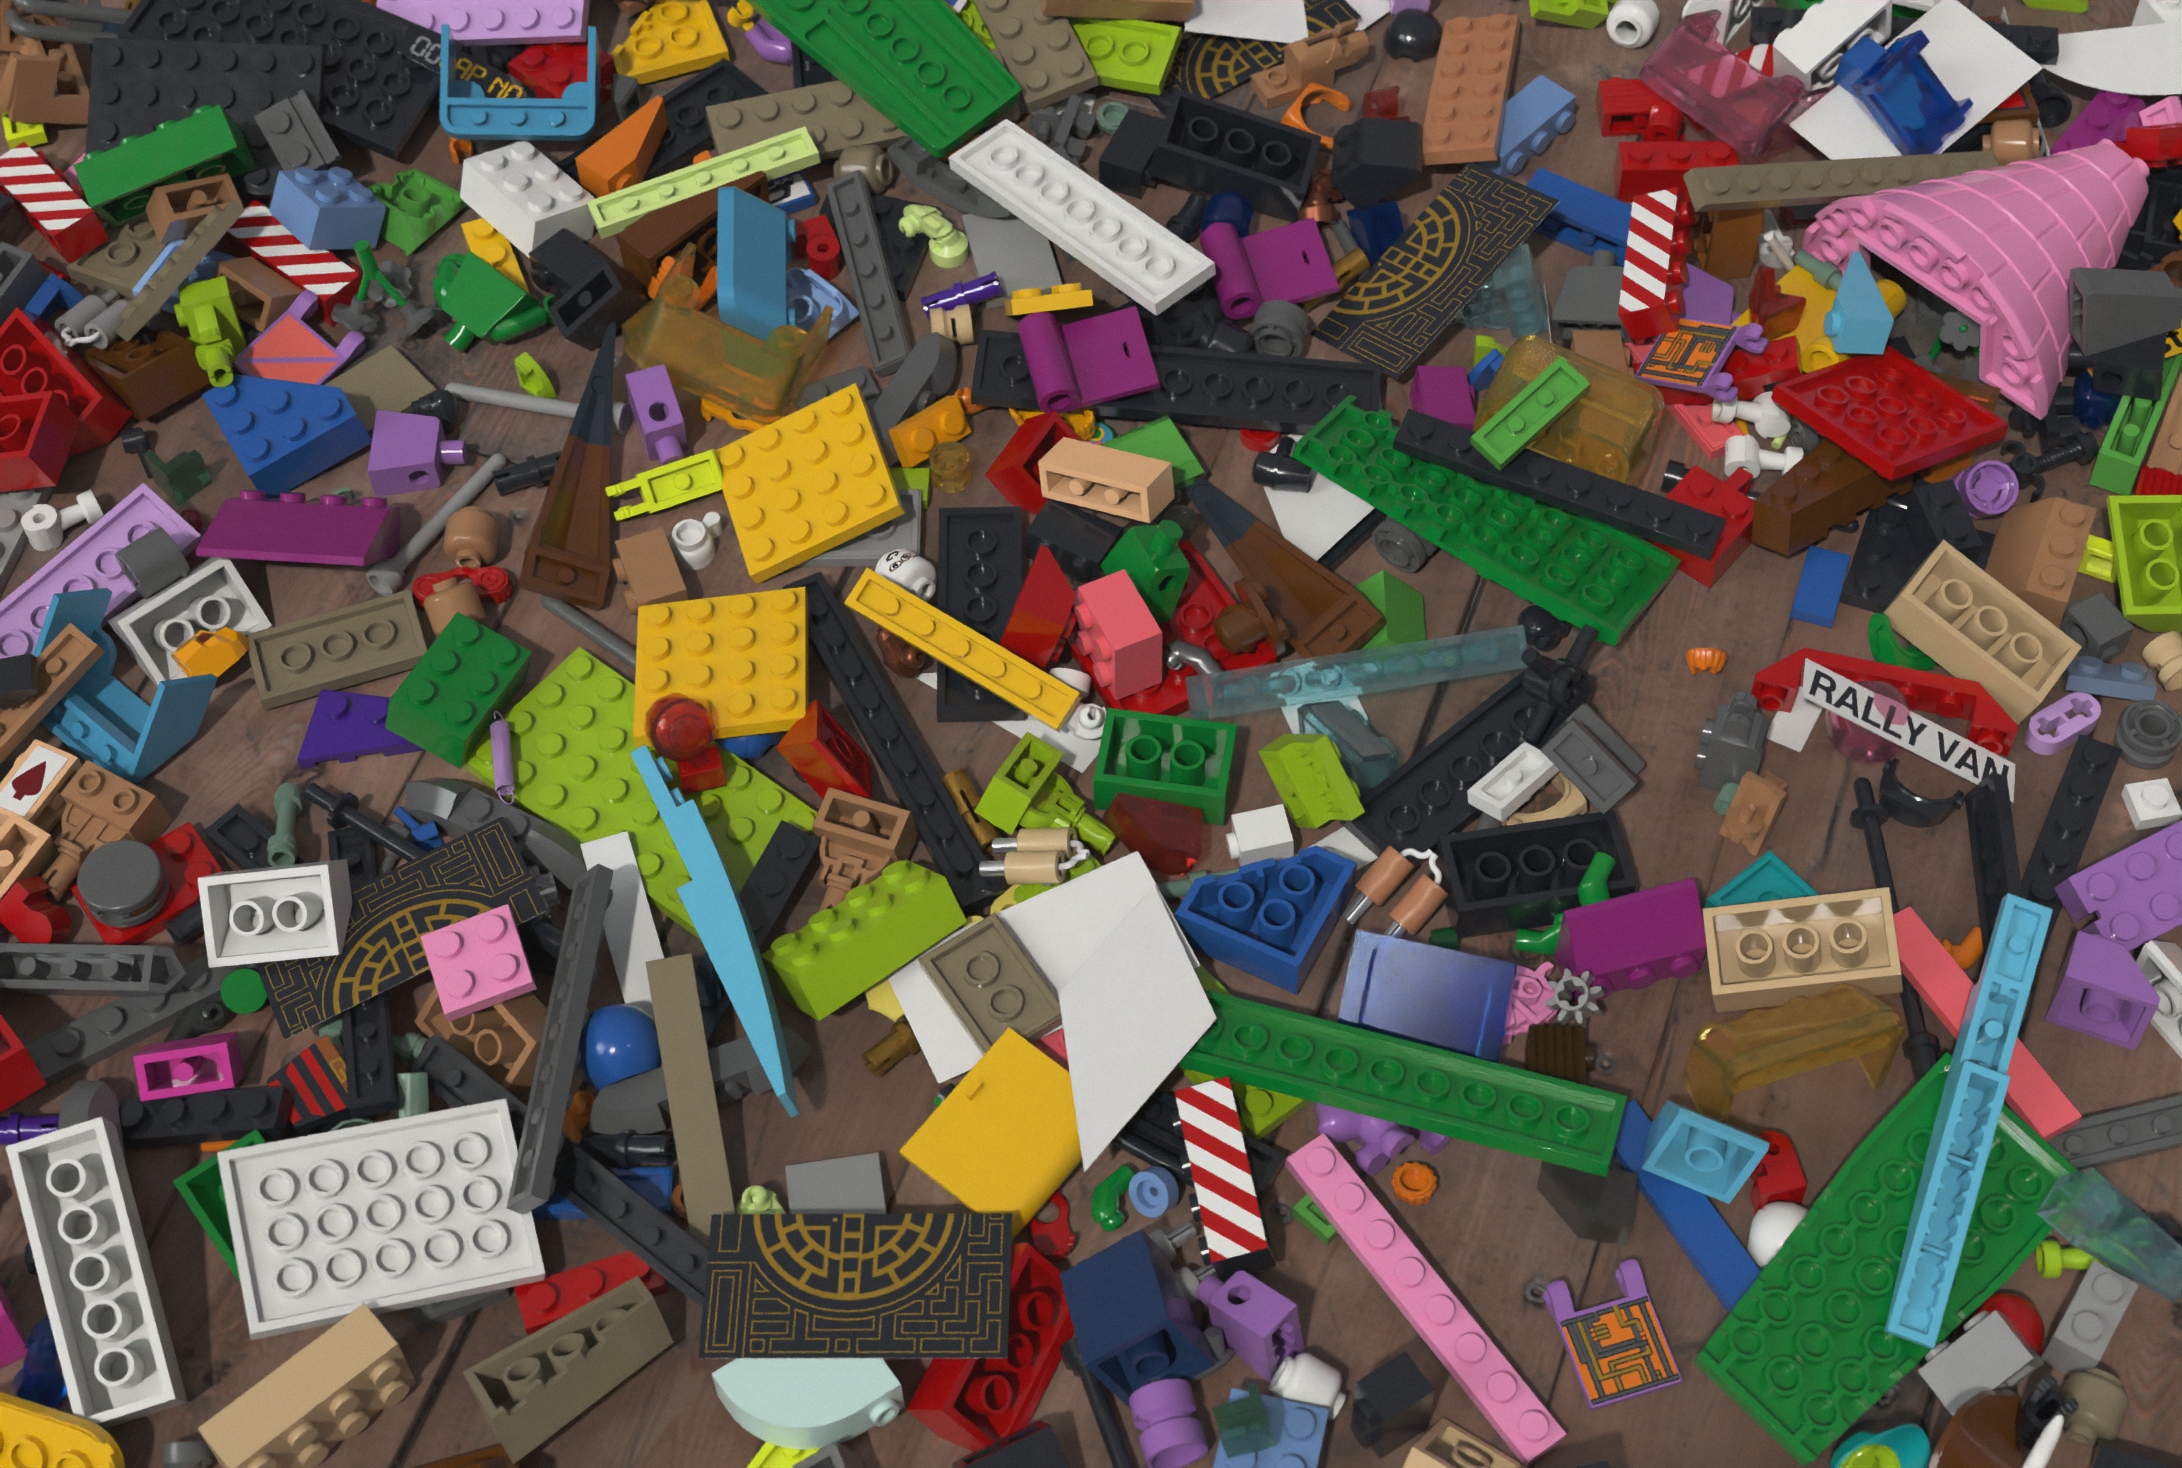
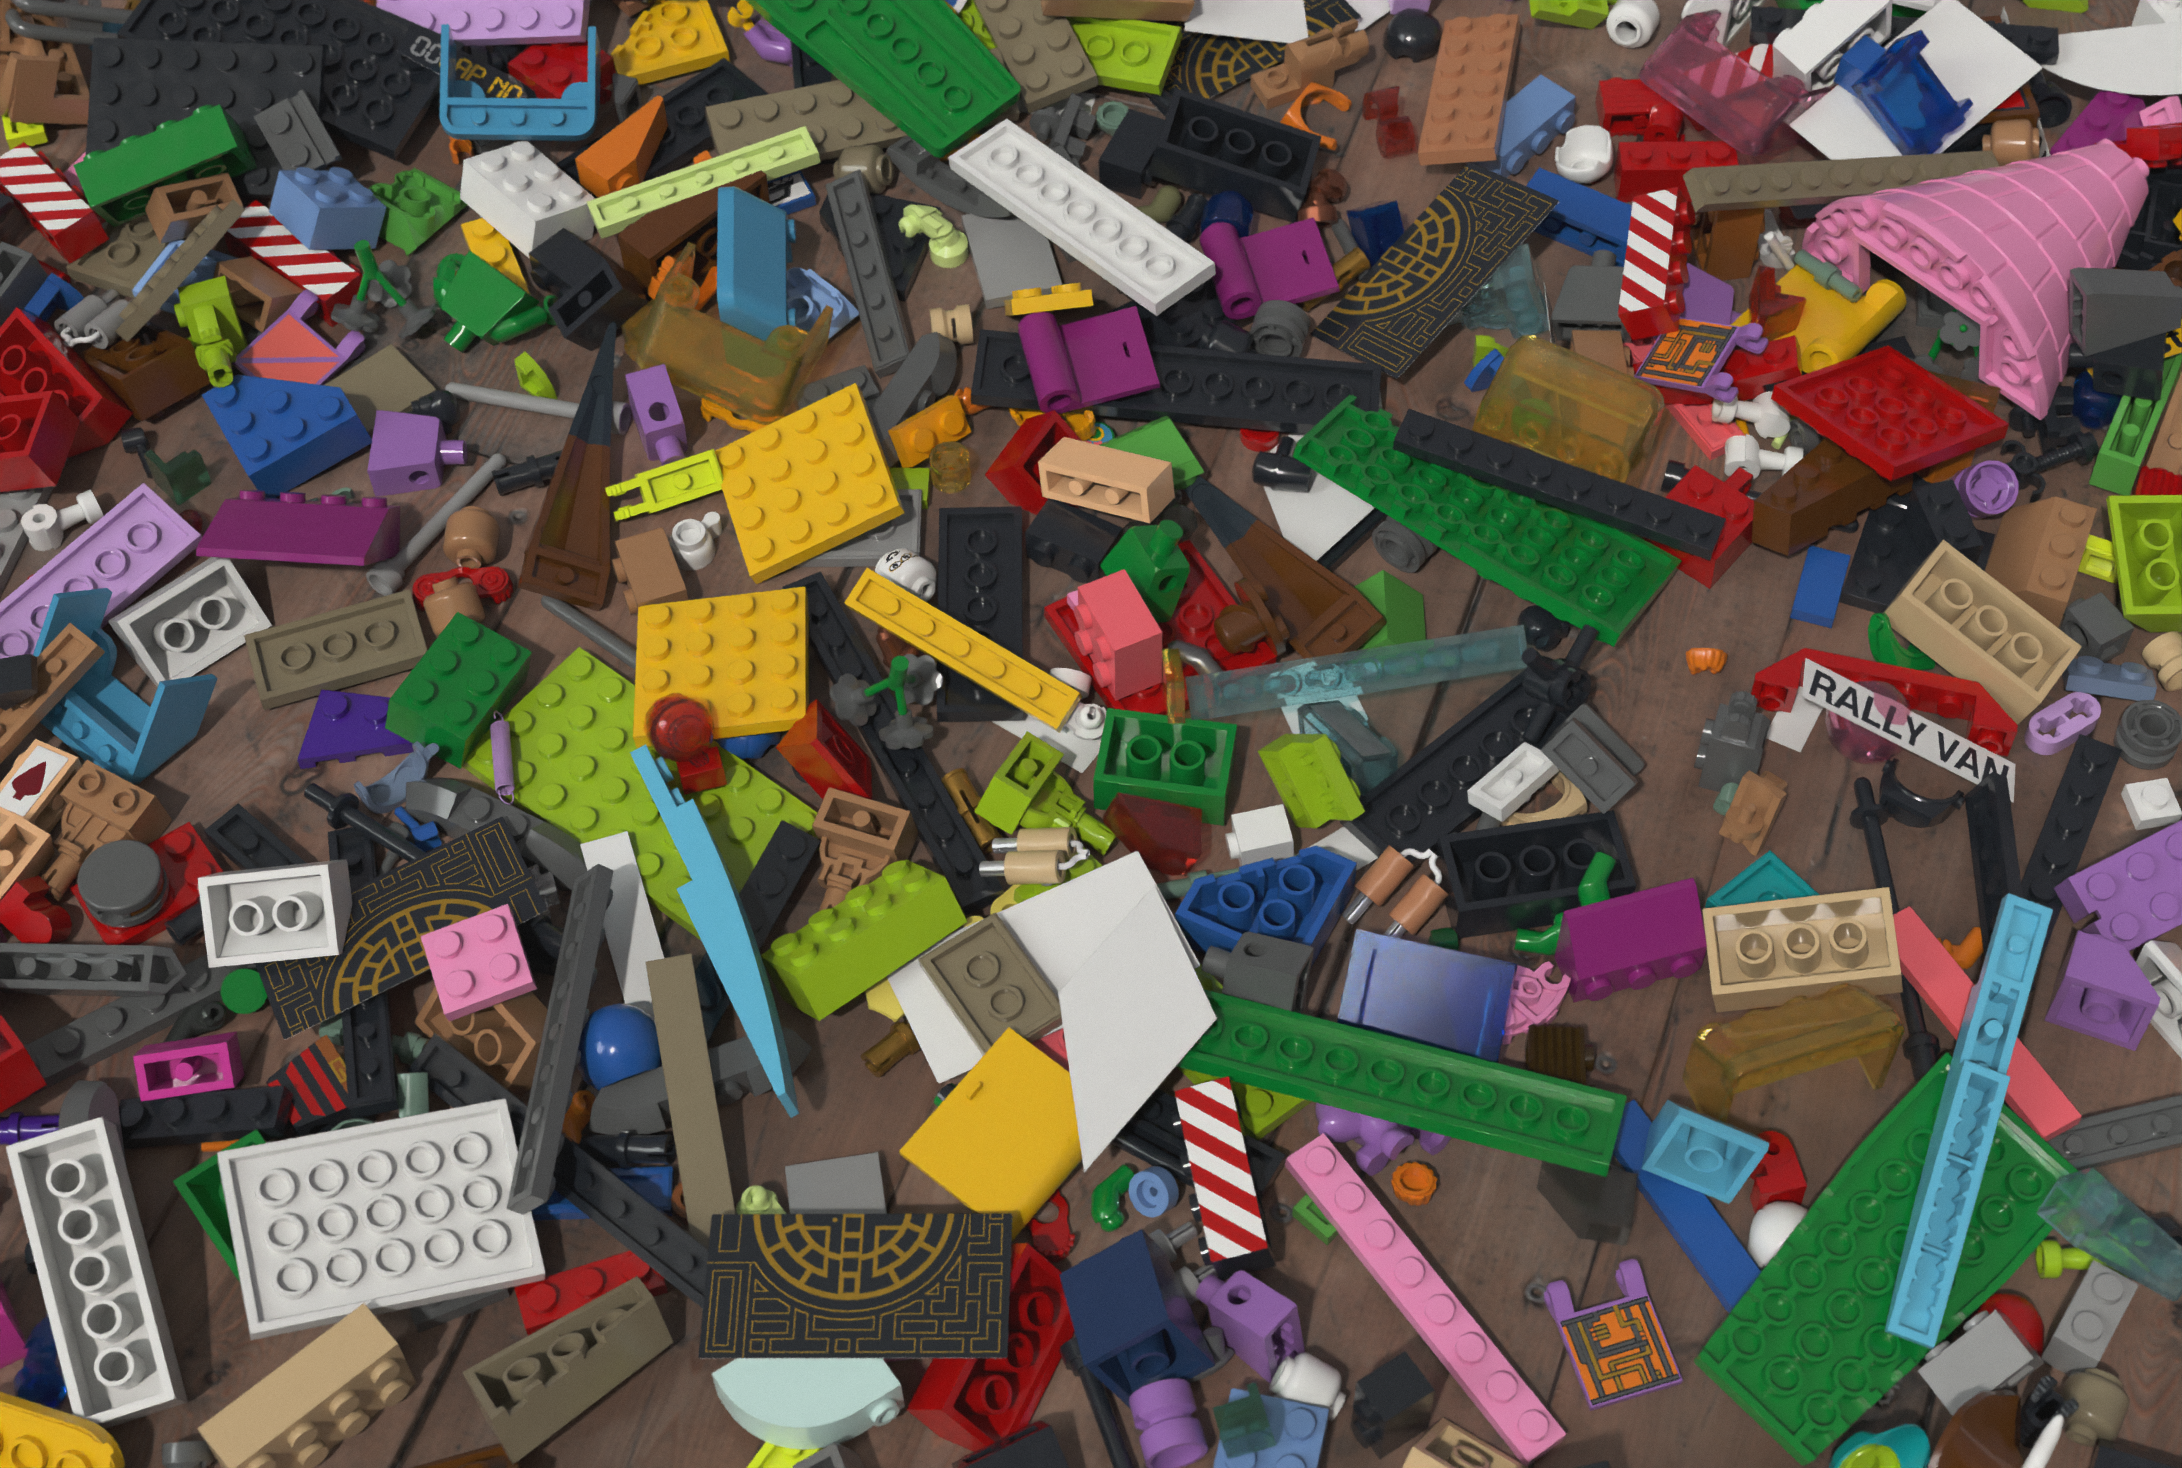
dark grey piece [115,526,190,599] -> none
light orange rock [171,627,250,678] -> none
sand green bar [267,783,304,867] -> none
red leg [791,214,842,281] -> none
dark purple pin [921,271,1004,321] -> none
red slope [999,545,1077,671] -> none
black slope [1331,117,1422,212] -> none
magenta brick [1409,365,1480,432] -> none
bright green plate [1470,356,1591,471] -> none
light grey gear [1545,968,1605,1028] -> none
medium azure slope [1824,251,1894,354] -> none
none -> sand blue helmet [353,741,439,814]
none -> dark grey plant [830,654,944,749]
none -> olive arm [1135,186,1181,223]
none -> clear yellow tile [1162,648,1185,723]
none -> dark grey torso [1202,932,1314,1014]
none -> white hair [1555,125,1614,183]

